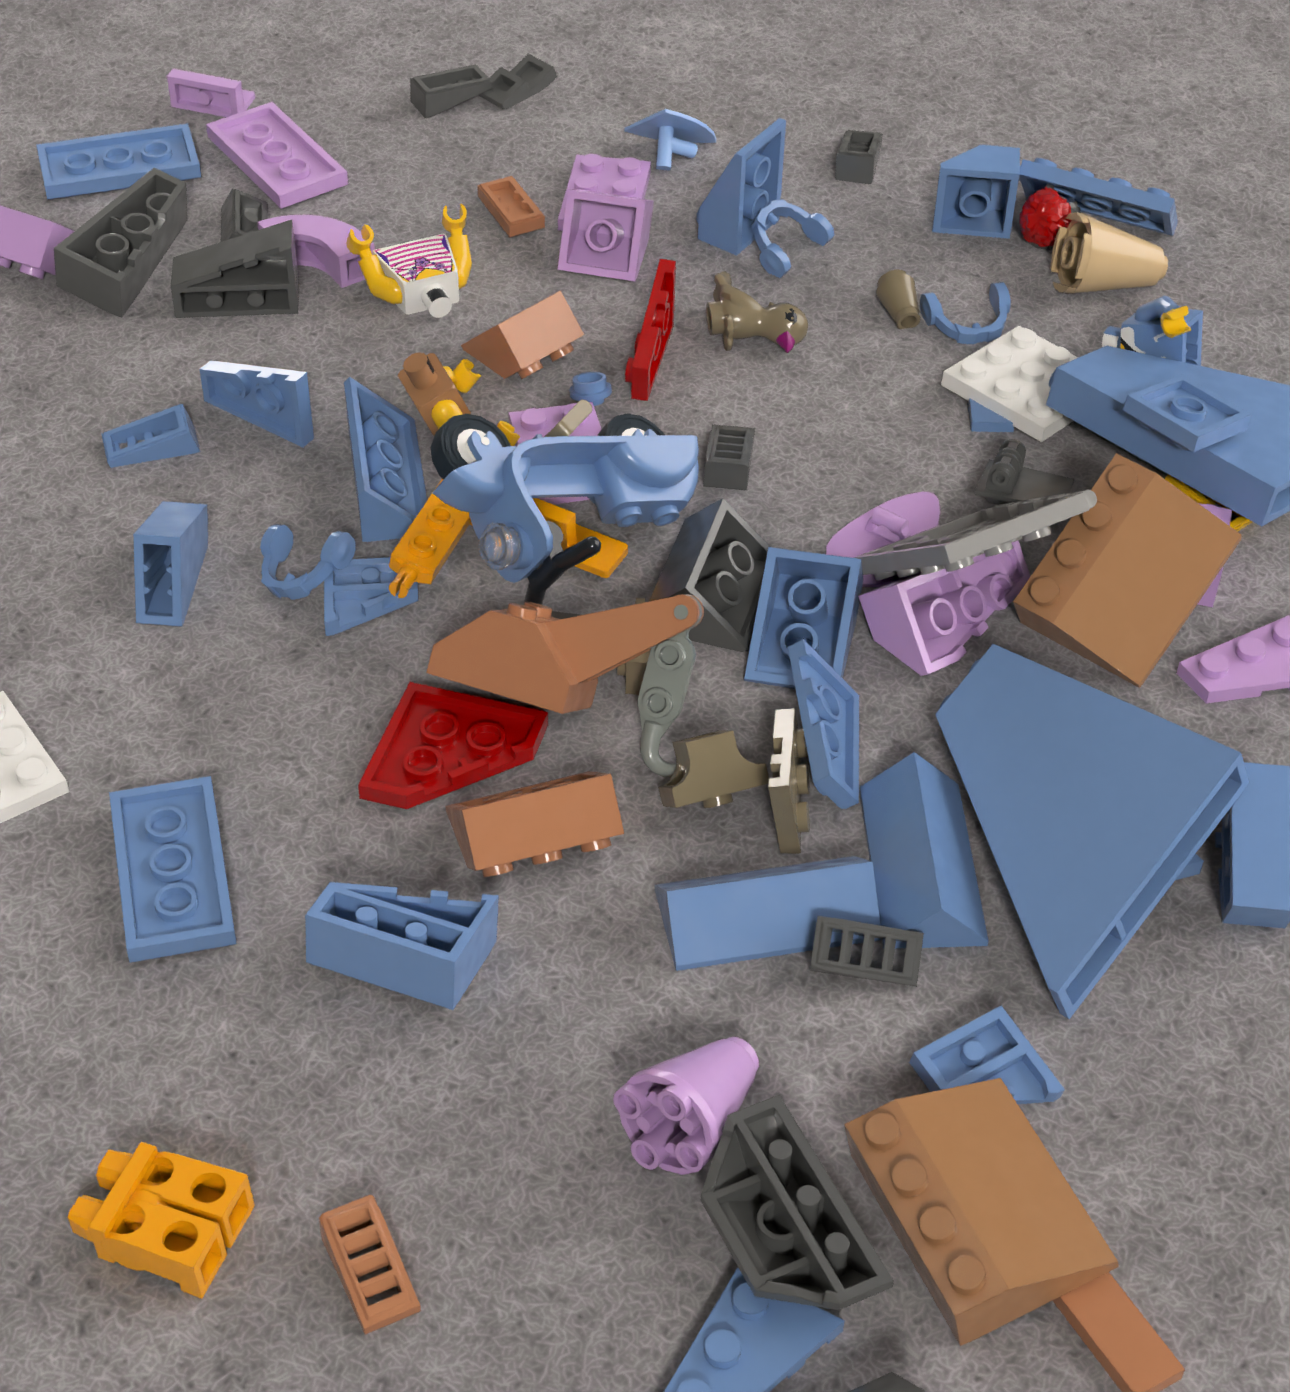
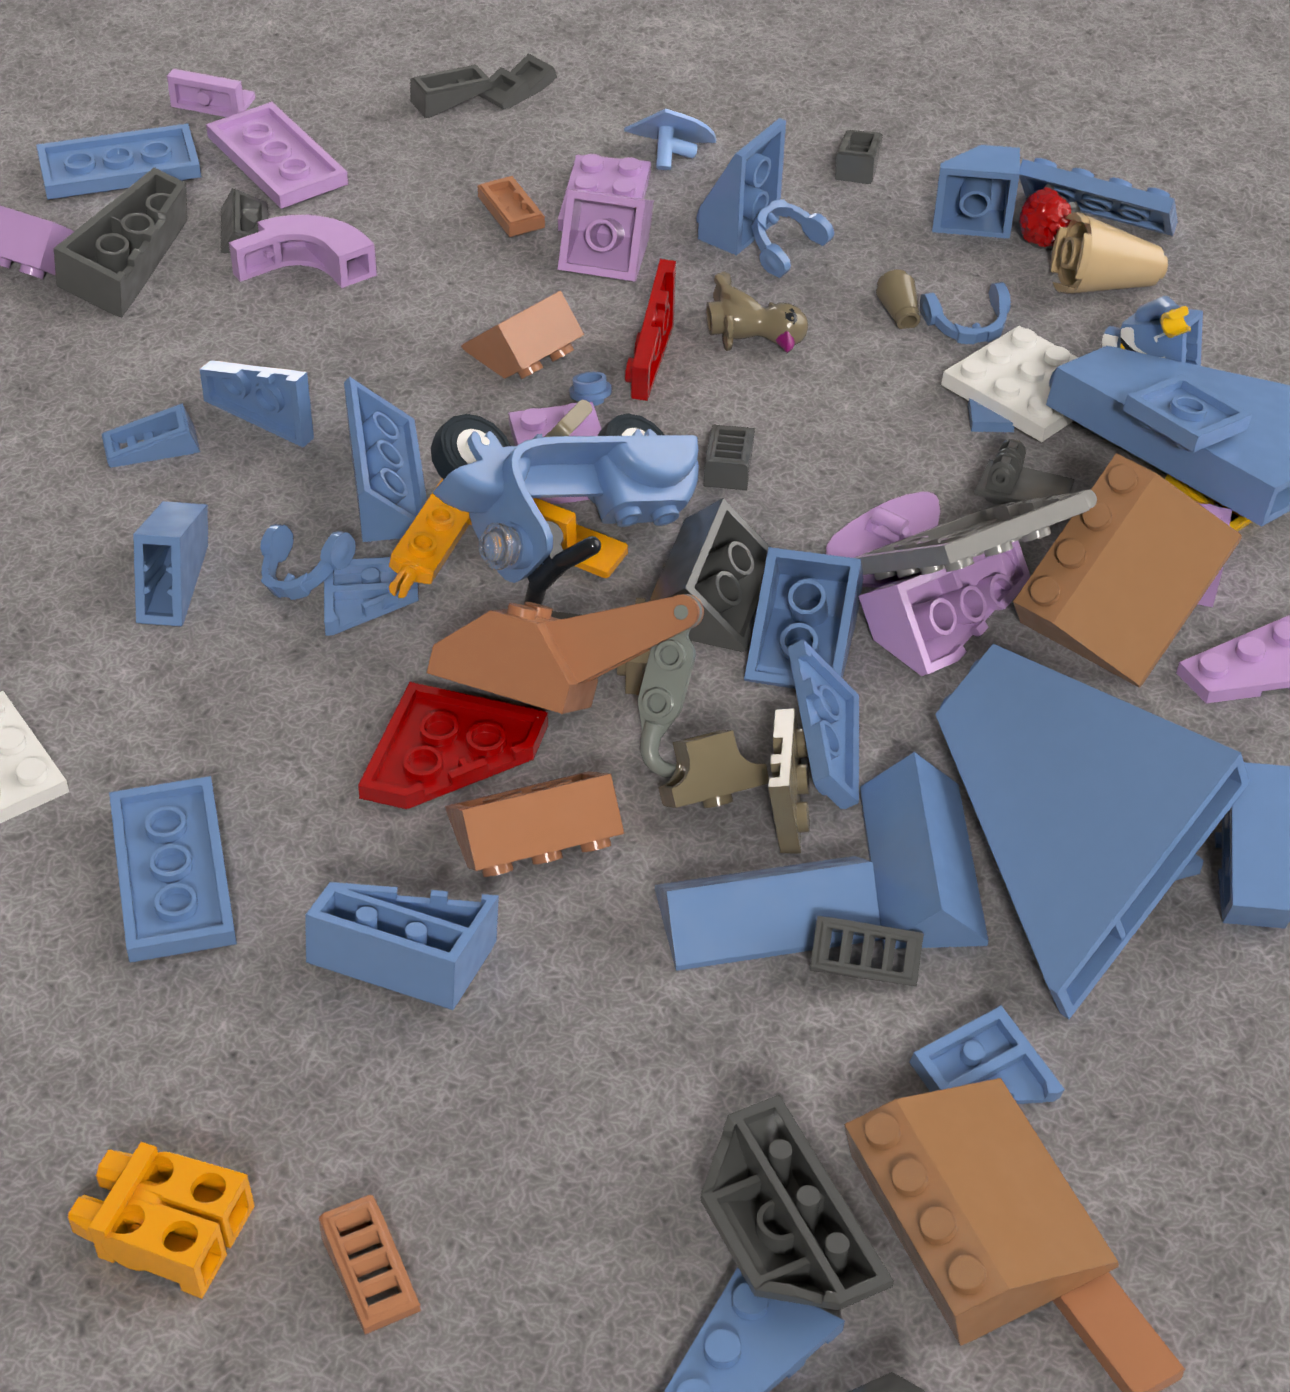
dark grey wedge [171,219,299,318] -> none
torso [346,204,472,318] -> none
medium nougat torso [397,352,520,446] -> none
lavender cone [613,1037,759,1175] -> none

